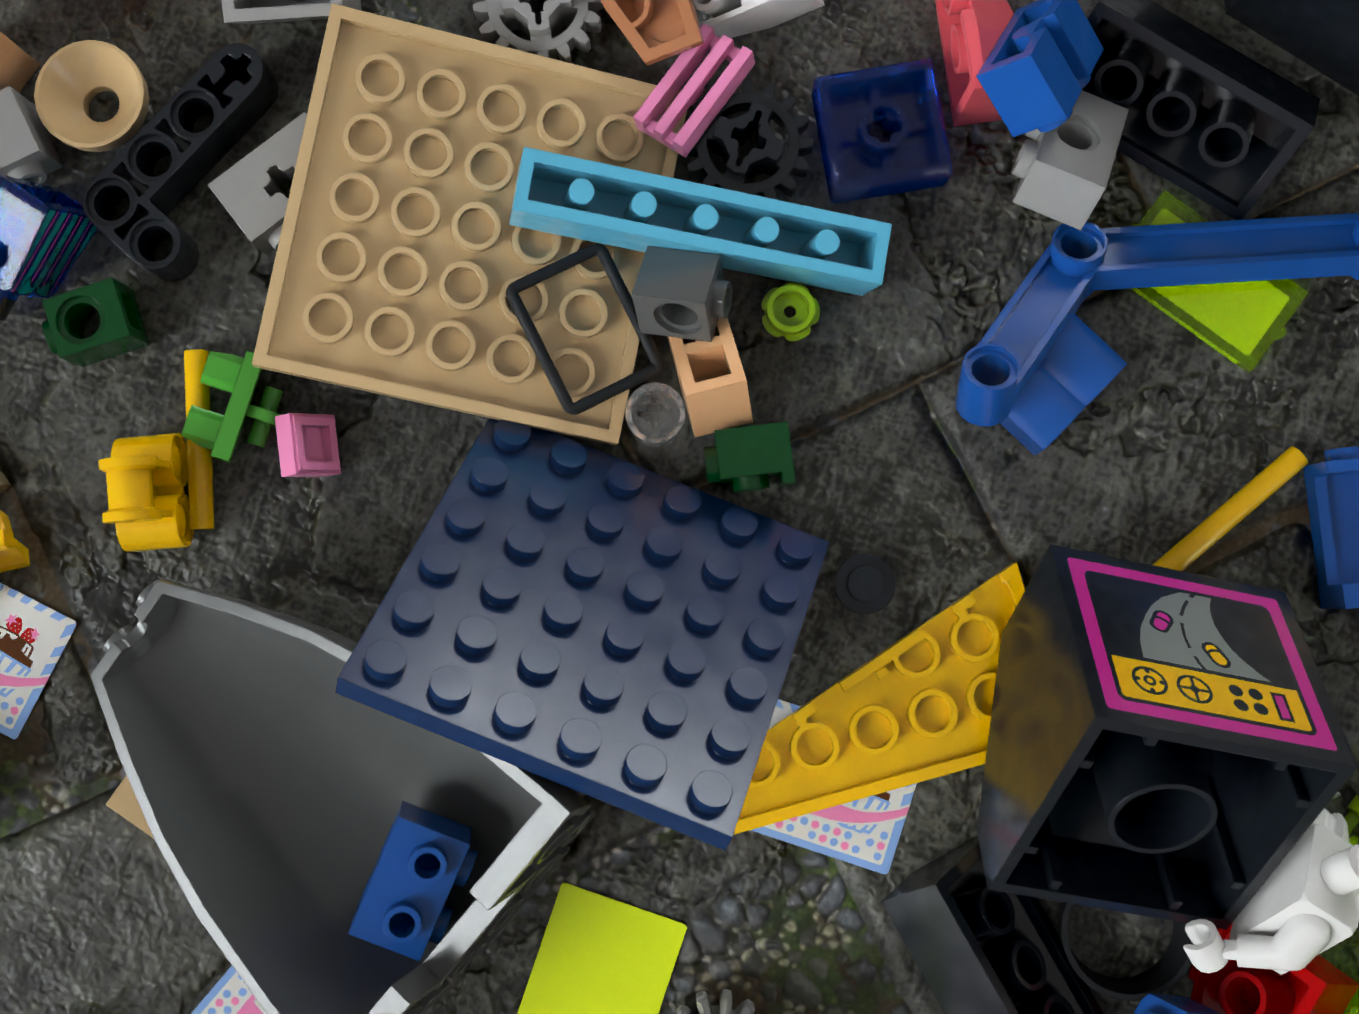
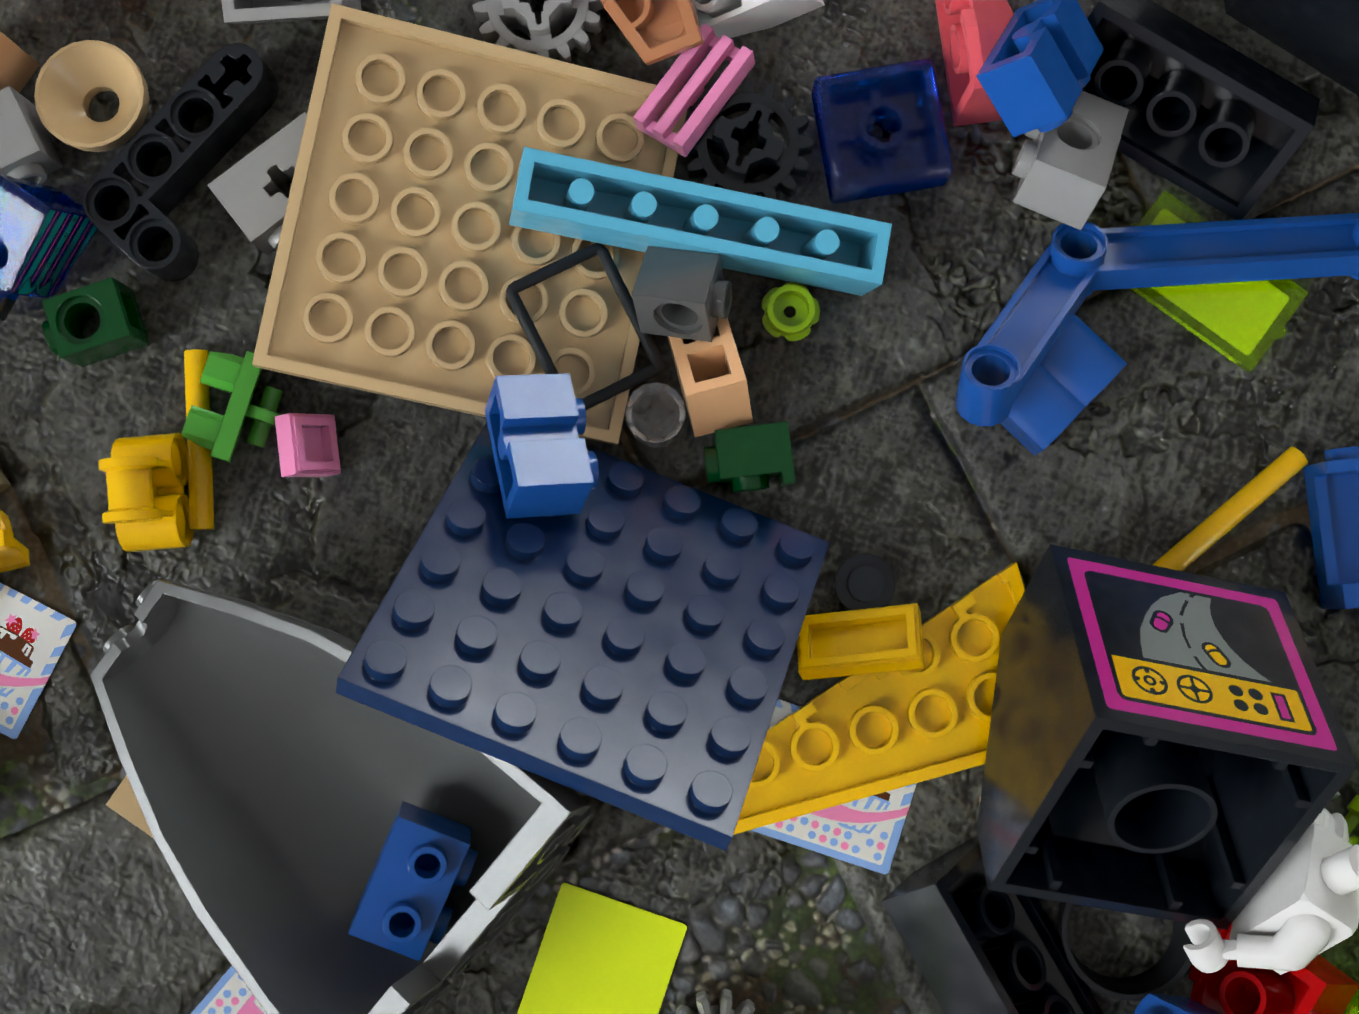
none -> brick [485,373,599,519]
none -> yellow tile [797,603,925,680]

